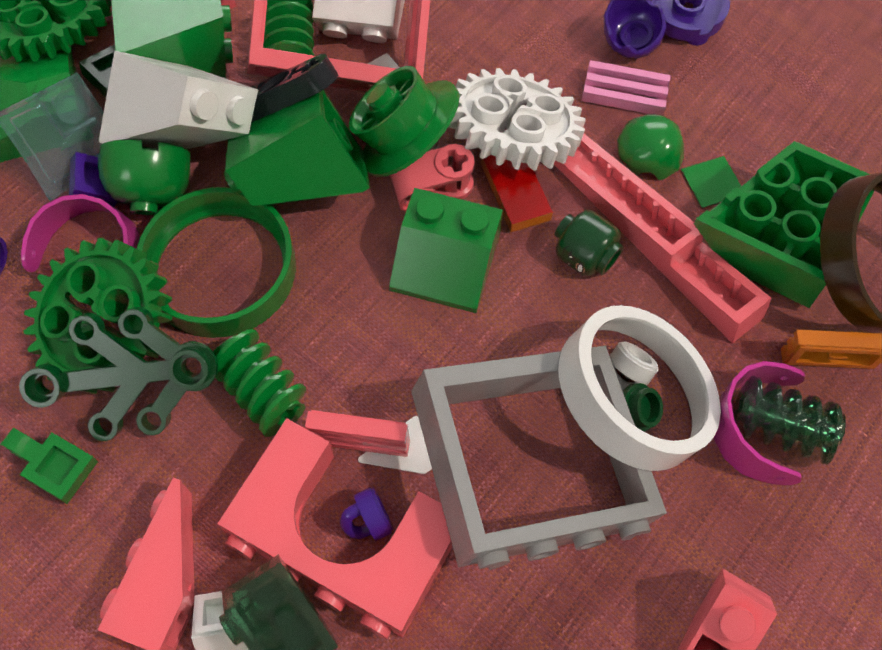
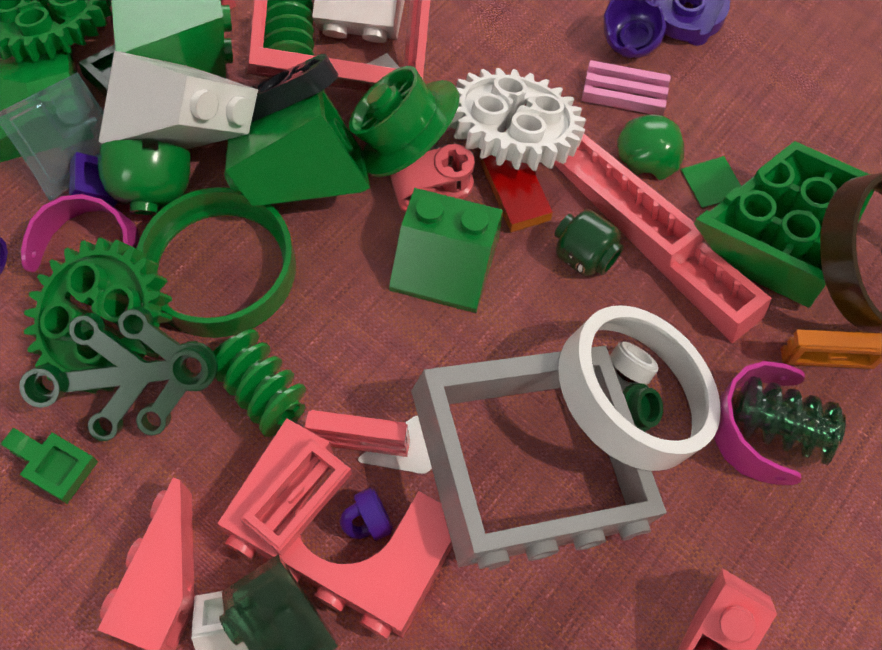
none -> coral tile [240,437,352,555]

